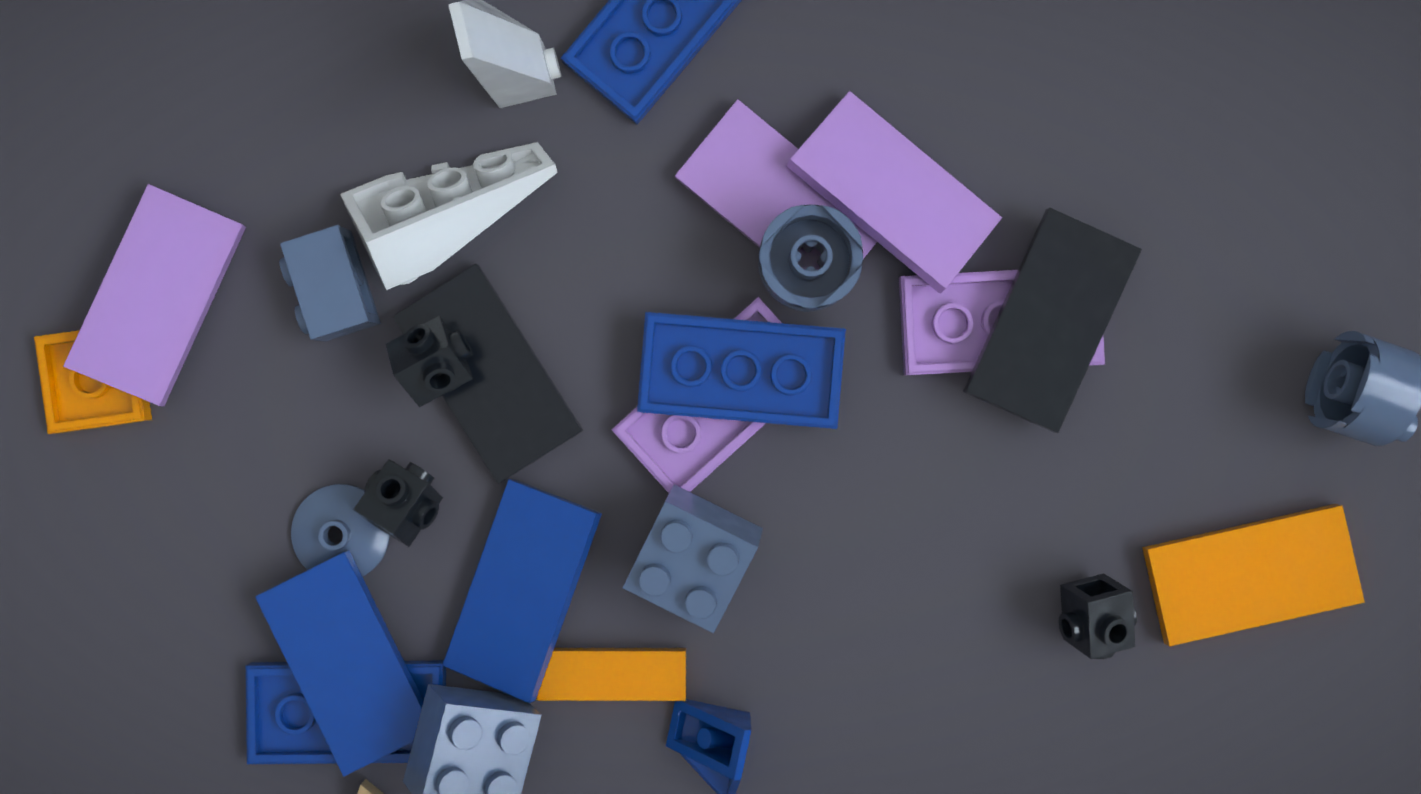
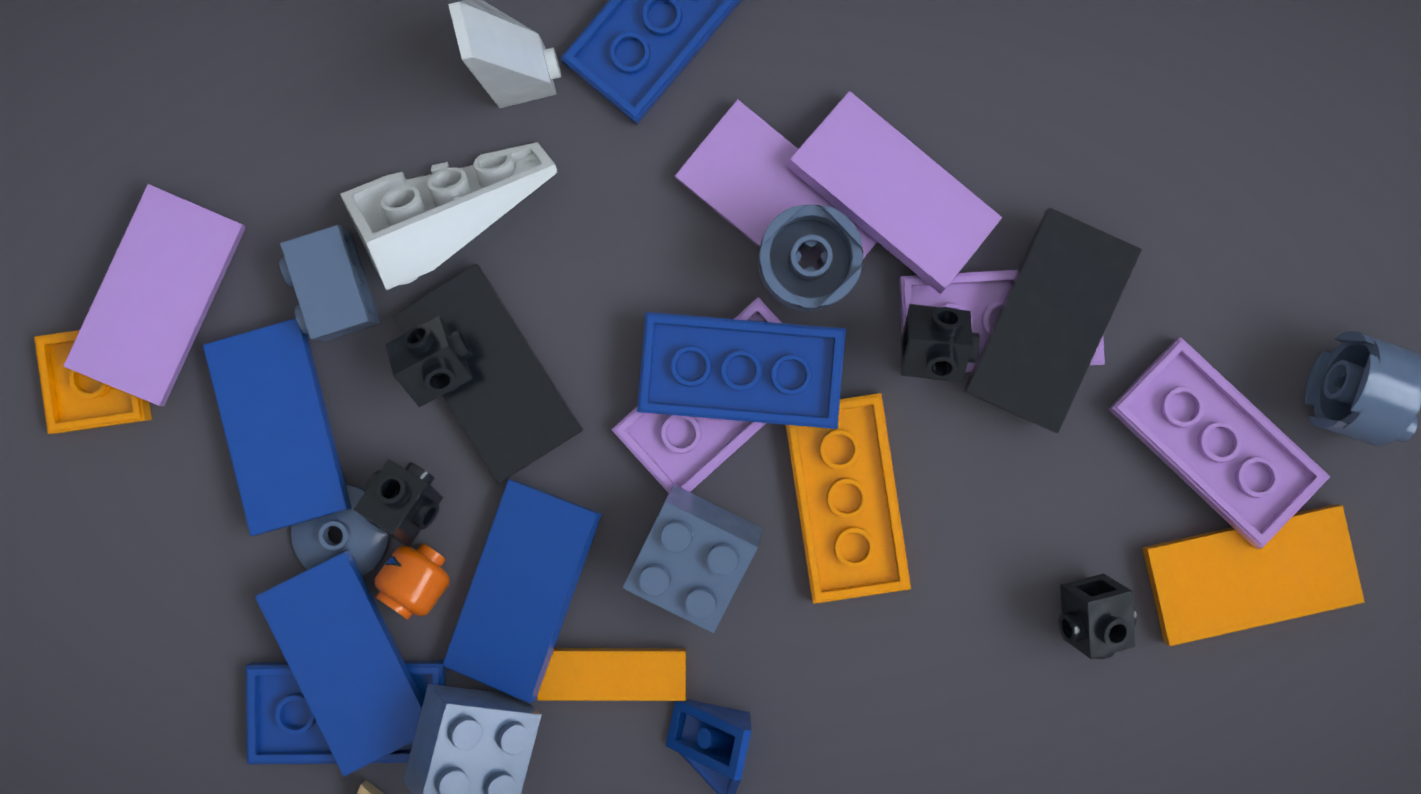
none -> blue tile [203,318,352,536]
none -> orange head [374,543,450,620]
none -> light orange tile [785,393,911,604]
none -> black brick [901,304,980,383]
none -> lavender tile [1108,337,1330,549]

